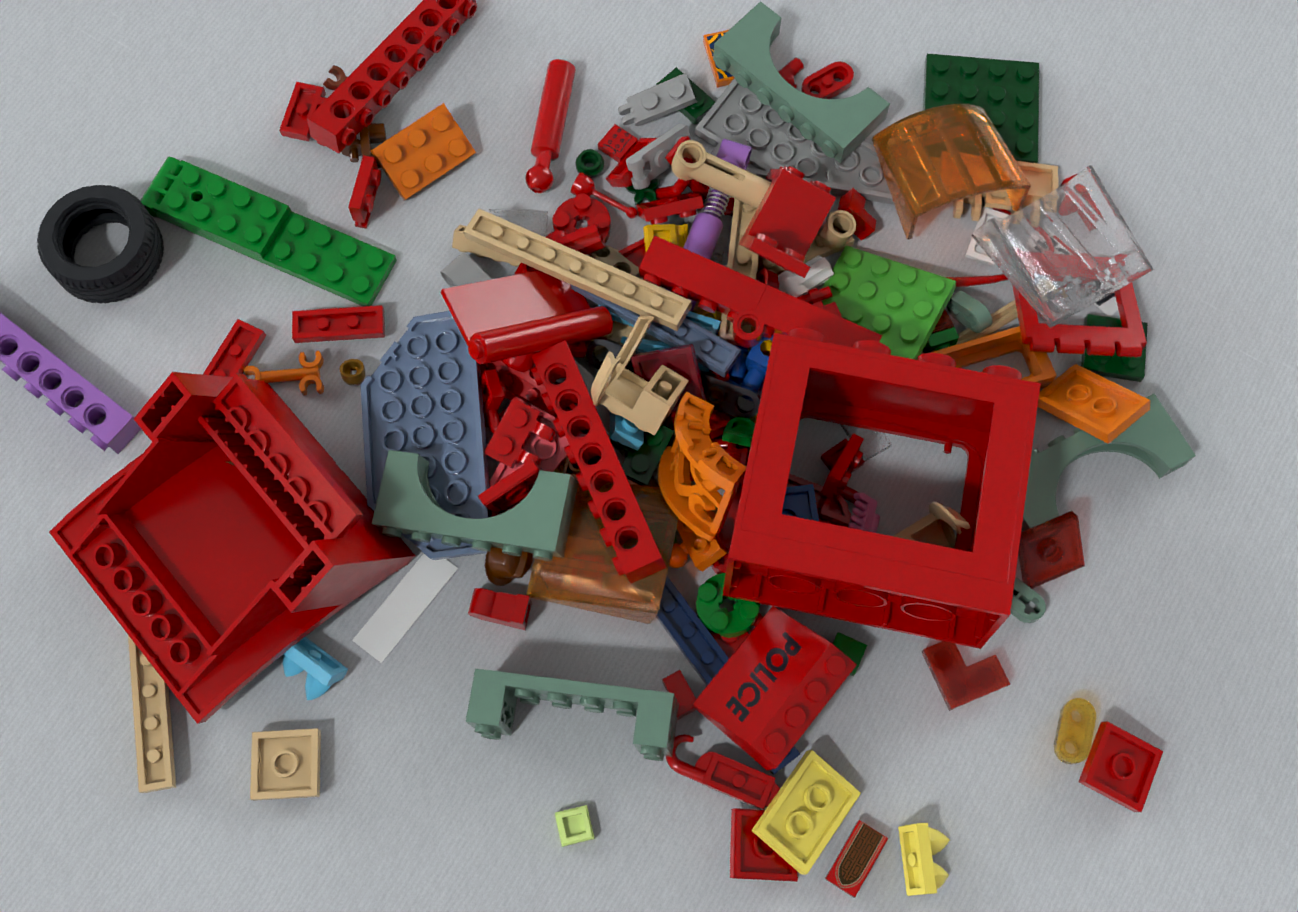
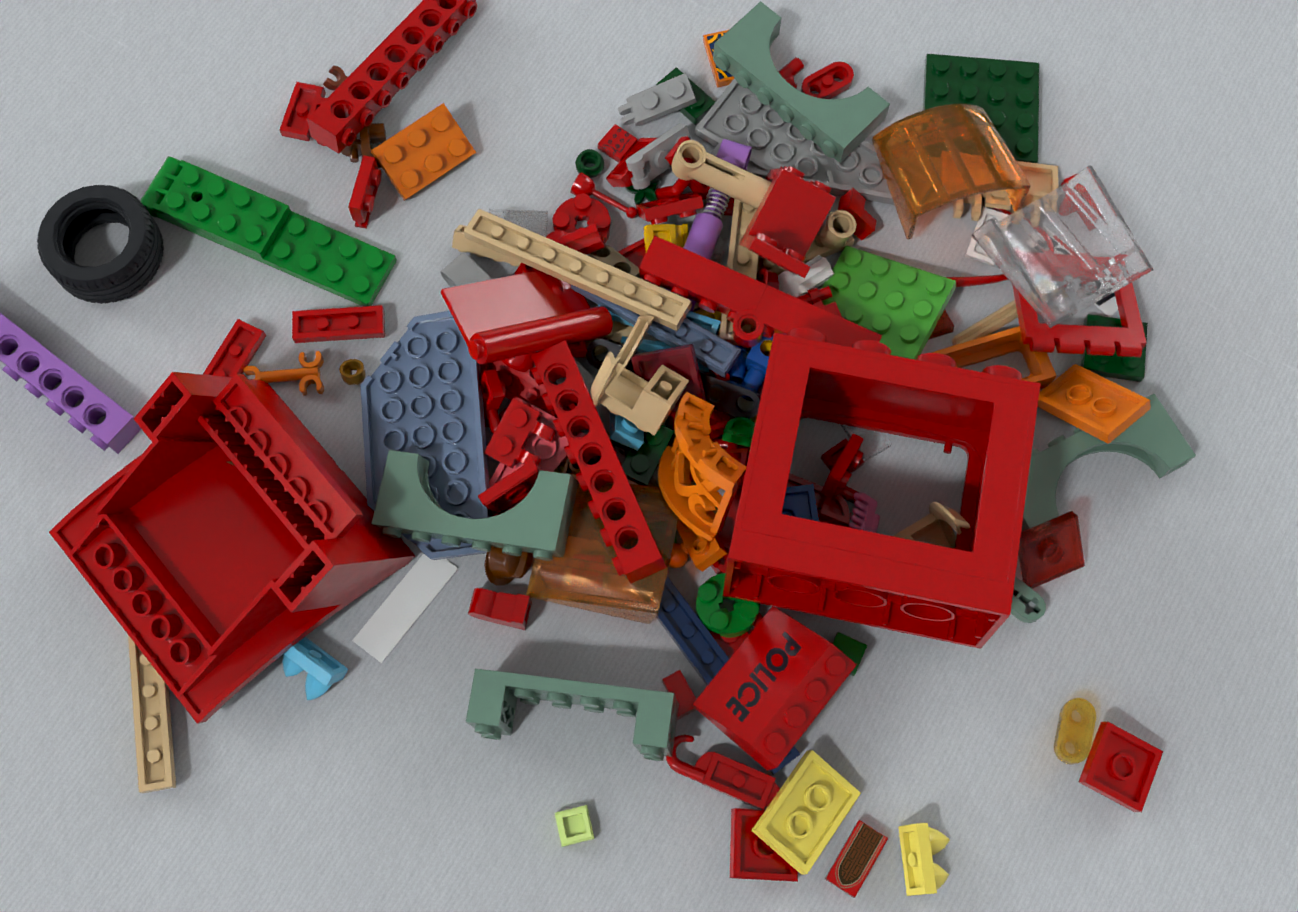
tan plate [250,728,321,801] -> none
red piece [525,59,576,193] -> none
clear red plate [921,641,1010,711] -> none
green plate [923,327,959,353] -> none
sand green beam [947,291,993,333] -> none

